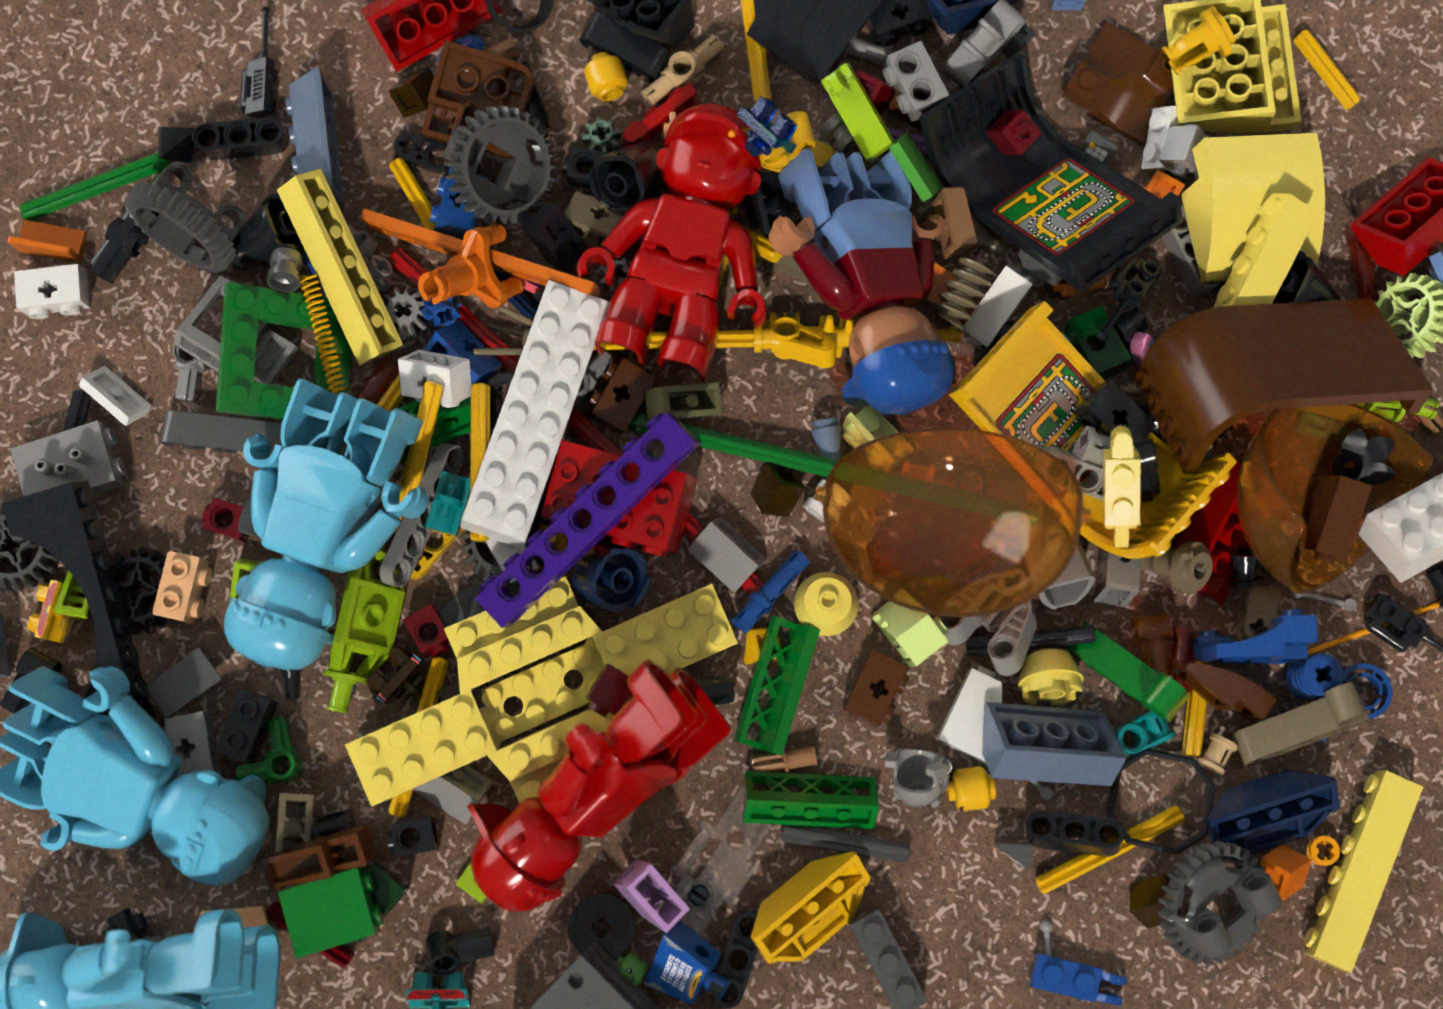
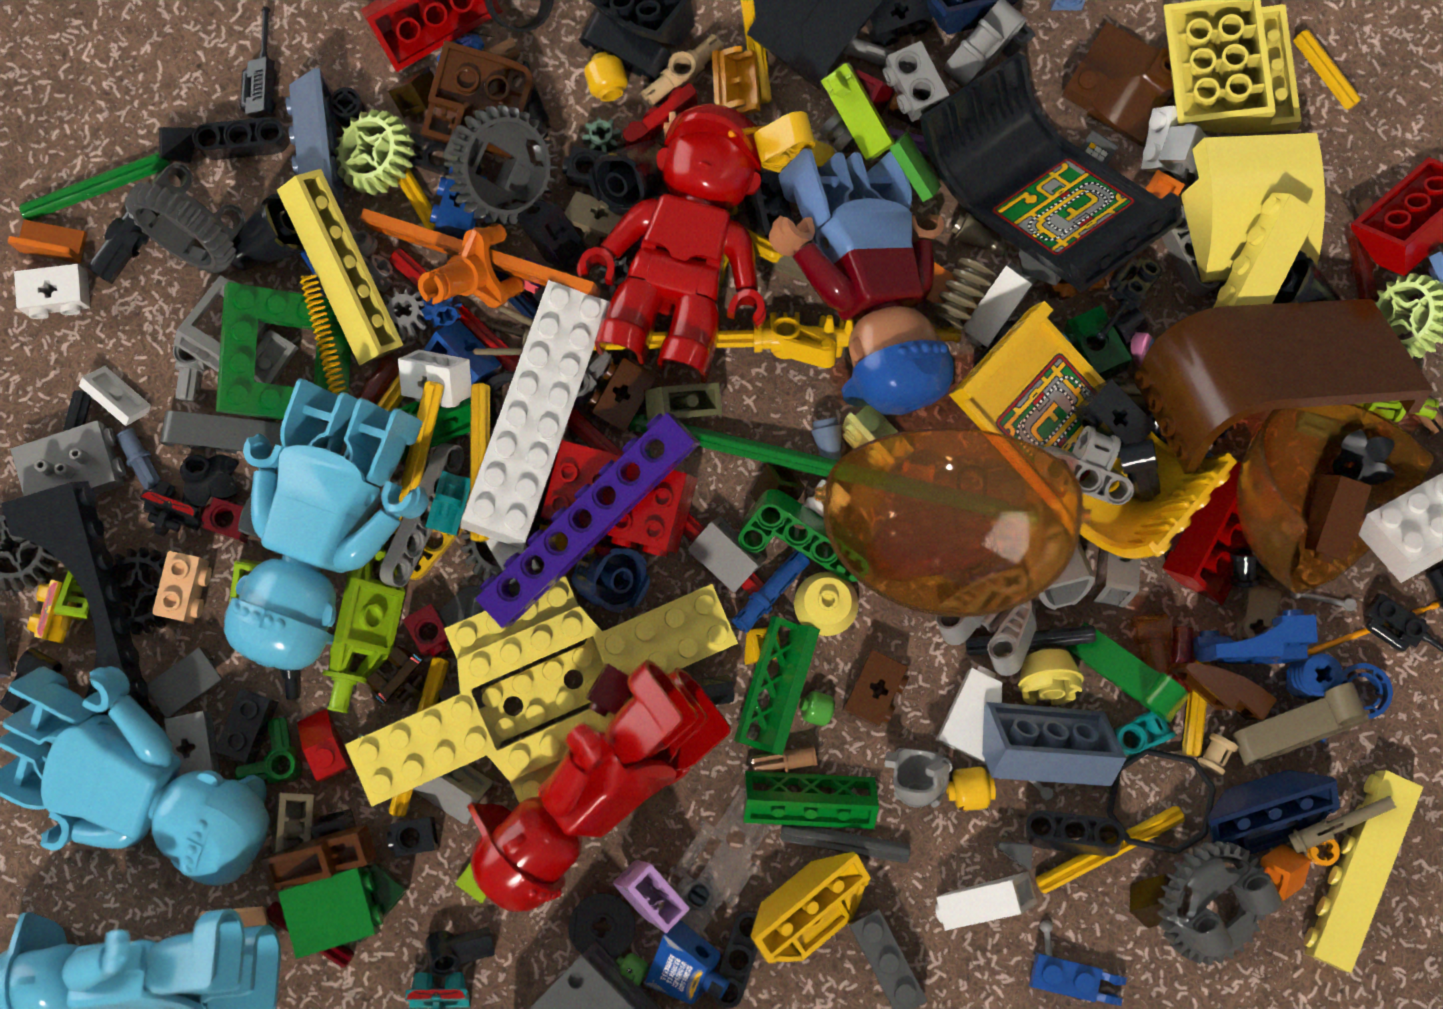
black gear [102,908,148,943] -> none
flat silver wheel [267,247,303,293] -> none
hips [736,96,798,156] -> none
yellowish green wedge [870,592,949,667] -> none
medium nougat slope [931,187,977,259] -> none
dark red brick [985,110,1042,155] -> none
light yellow hinge [1102,425,1141,547] -> none
dark tan piece [1140,541,1212,594] -> none
yellow piece [1162,6,1236,75] -> none
none -> sand blue axle [115,428,161,490]
none -> black hips [140,480,202,536]
none -> black plate [180,455,238,507]
none -> red slope [297,708,354,782]
none -> black wheel [329,87,366,127]
none -> yellowish green gear [334,109,416,195]
none -> light orange hinge [712,46,760,116]
none -> green beam [738,489,868,582]
none -> bright green piece [799,691,835,726]
none -> white slope [935,871,1037,930]
none -> dark tan pin [1288,796,1396,854]

